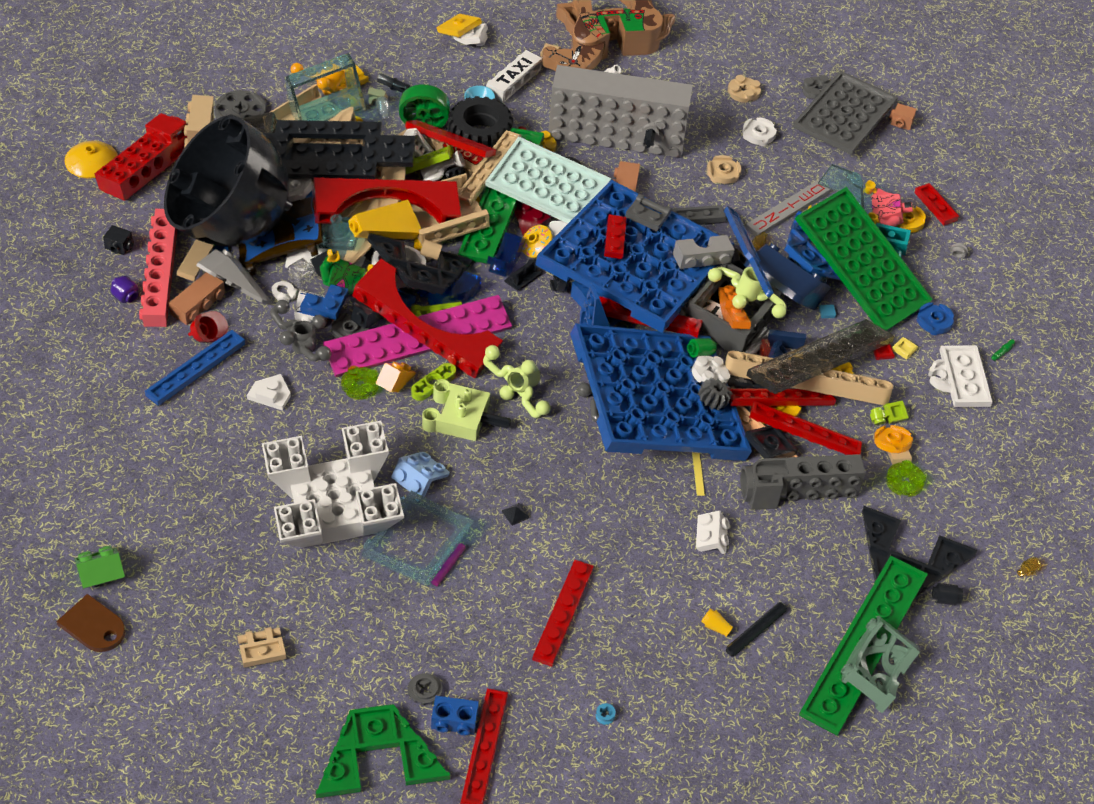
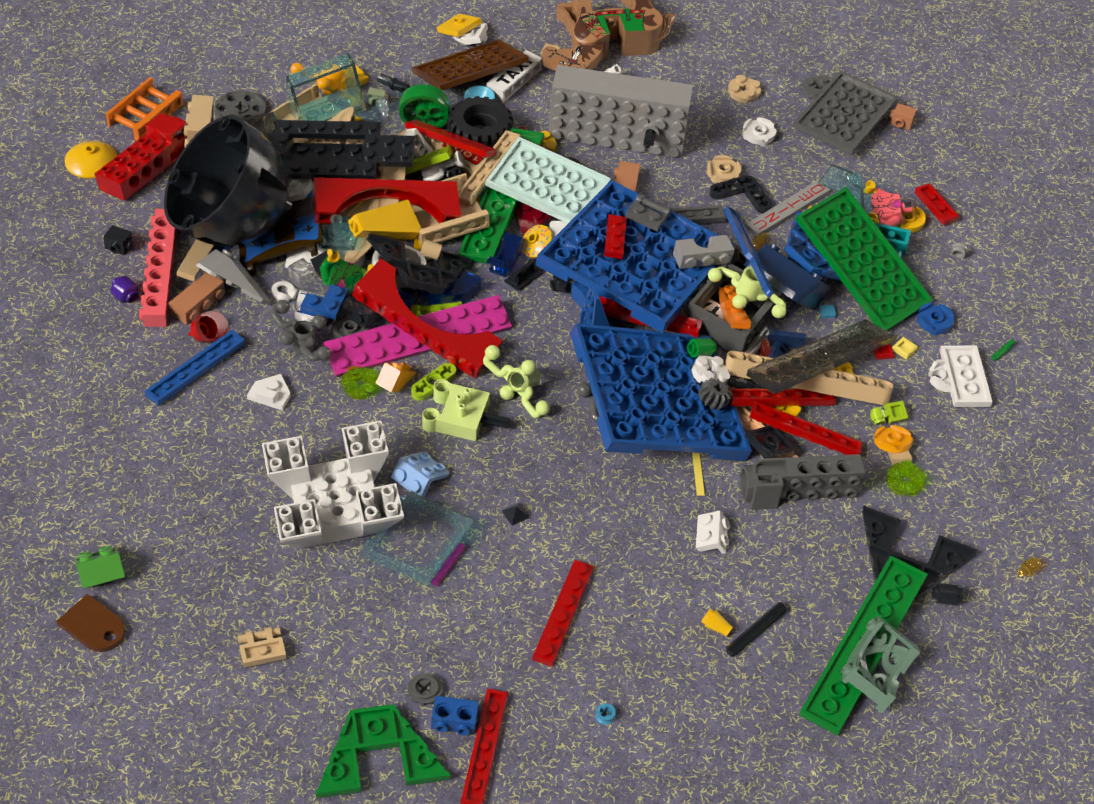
none -> orange fence [106,77,183,140]
none -> reddish brown piece [412,39,529,90]
none -> black beam [709,175,772,214]

